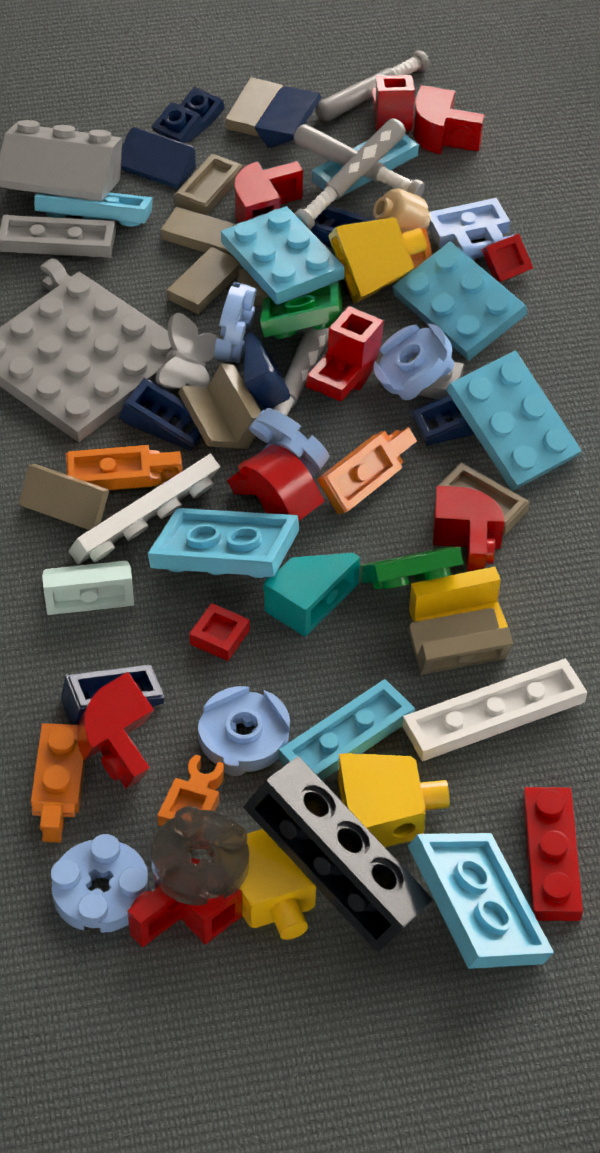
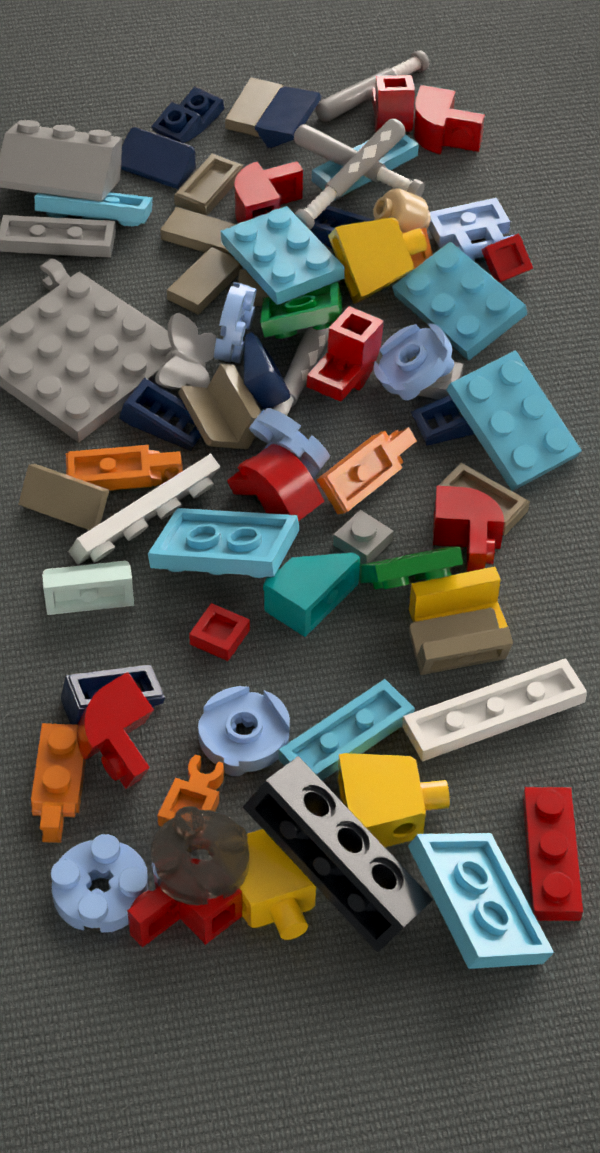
none -> light grey plate [333,510,393,564]

